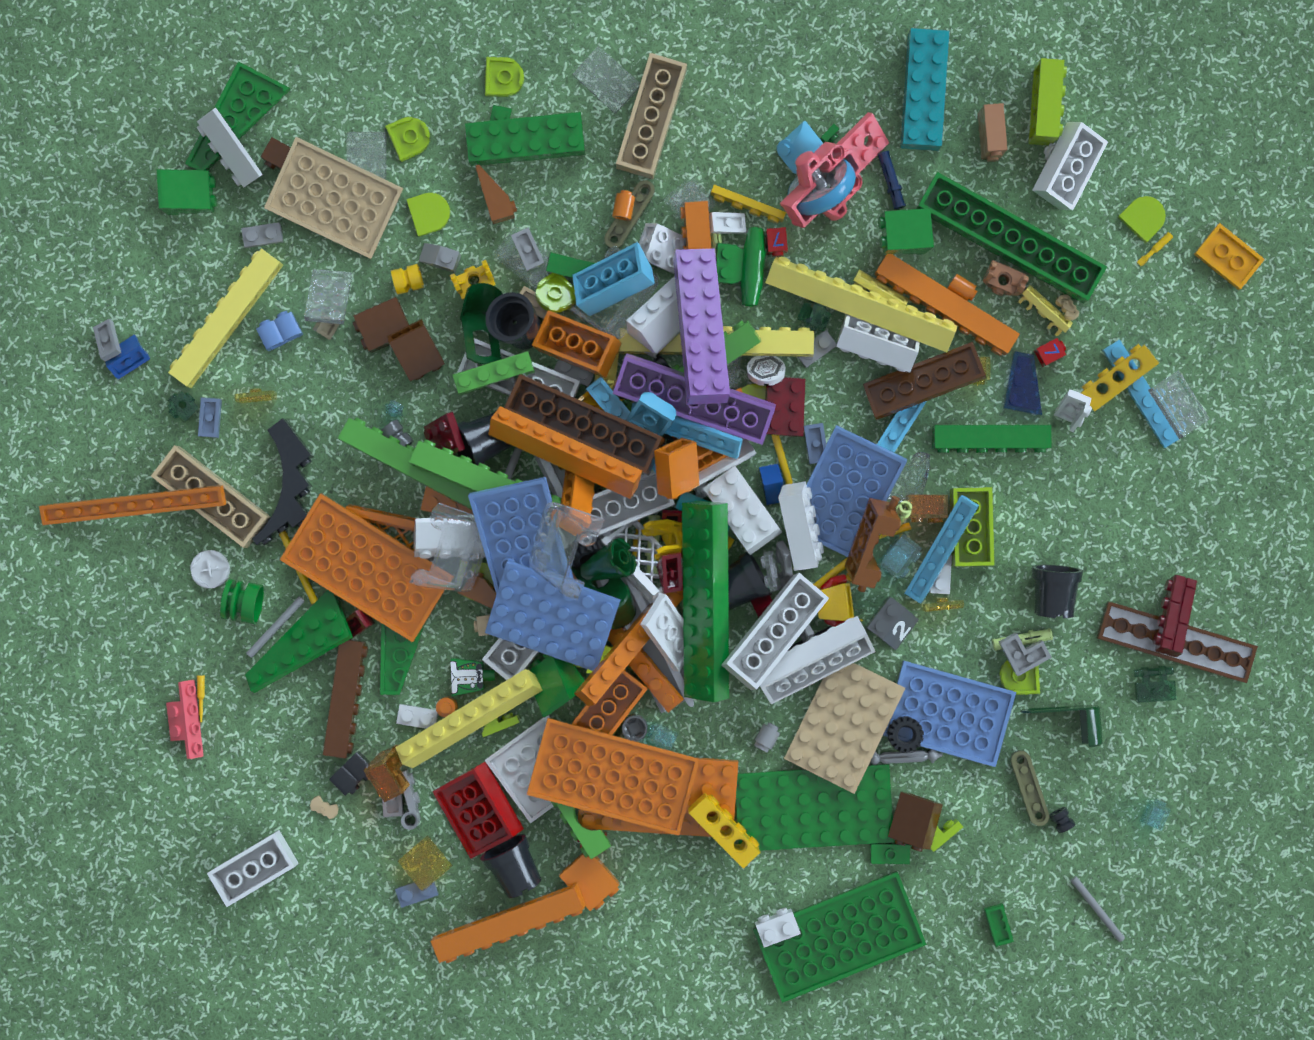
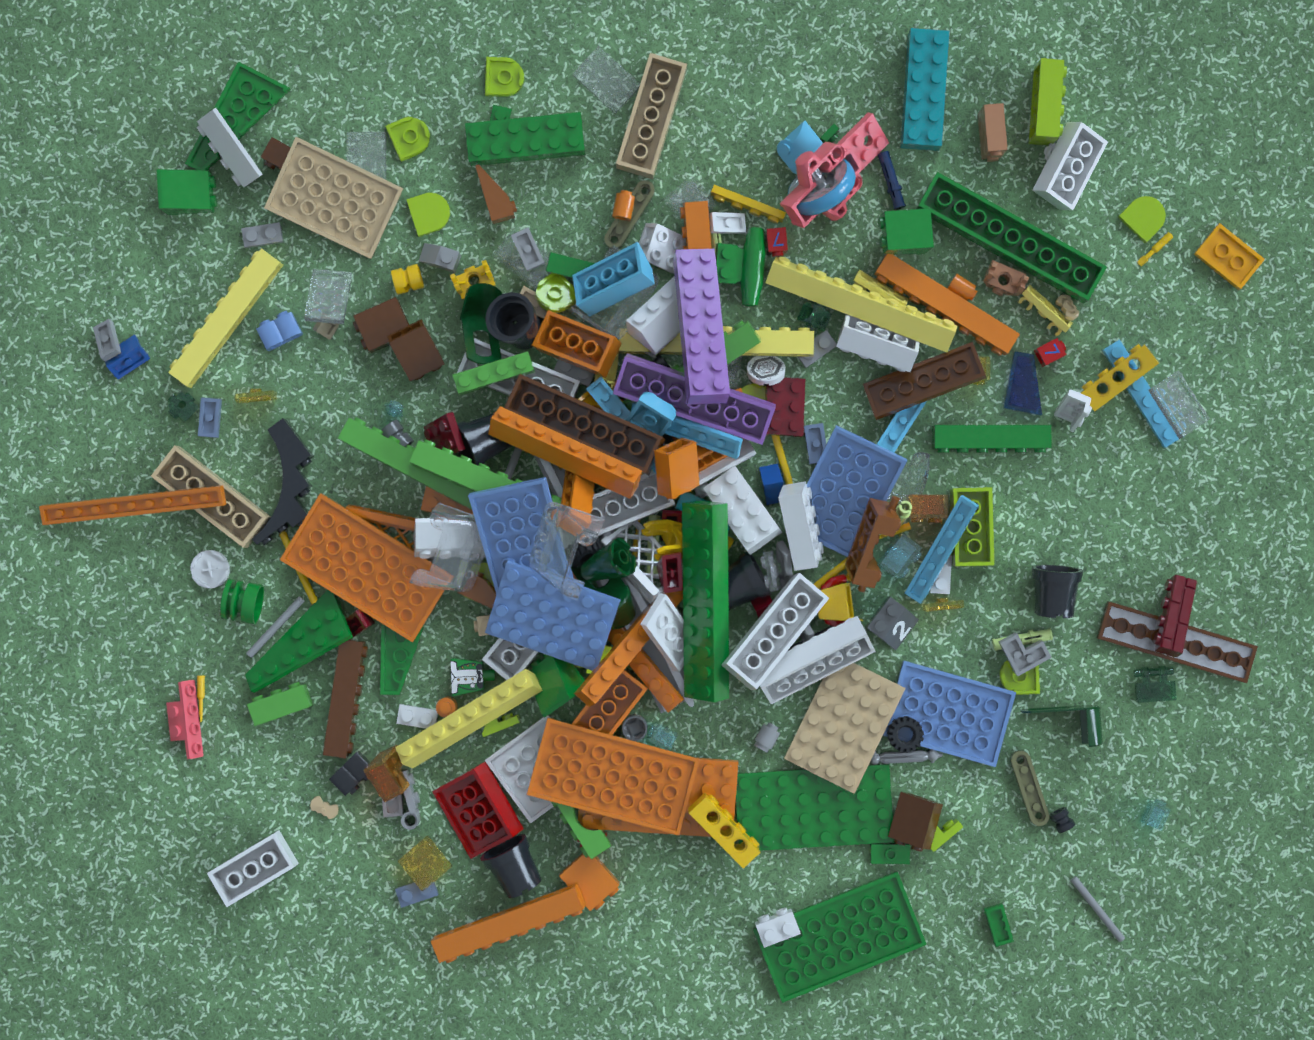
none -> bright green brick [247,682,313,726]

